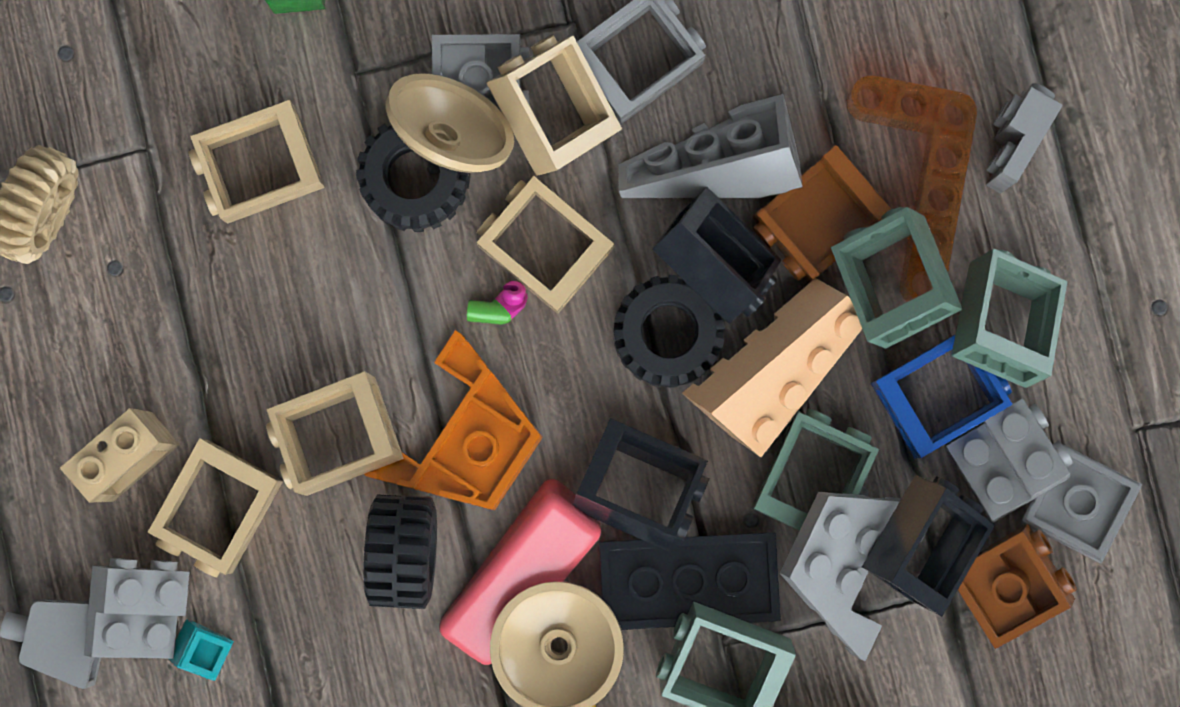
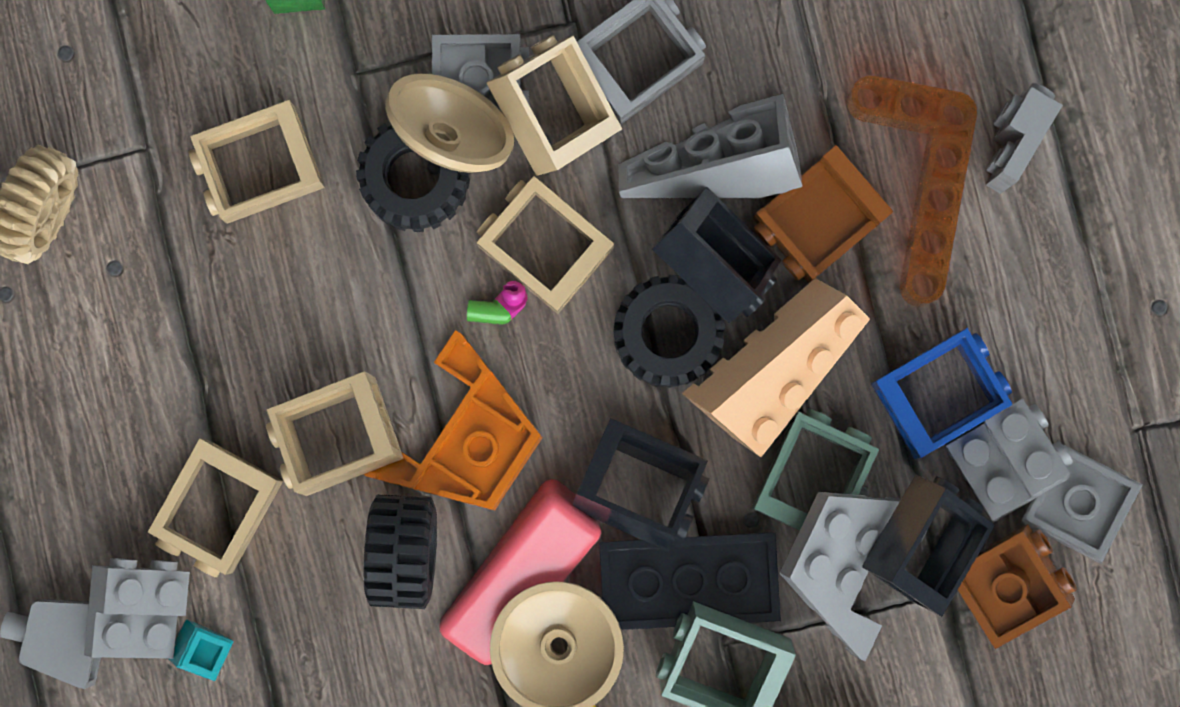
tan window [60,408,180,503] -> none
sand green window [831,207,963,349] -> none
sand green window [951,248,1068,388] -> none

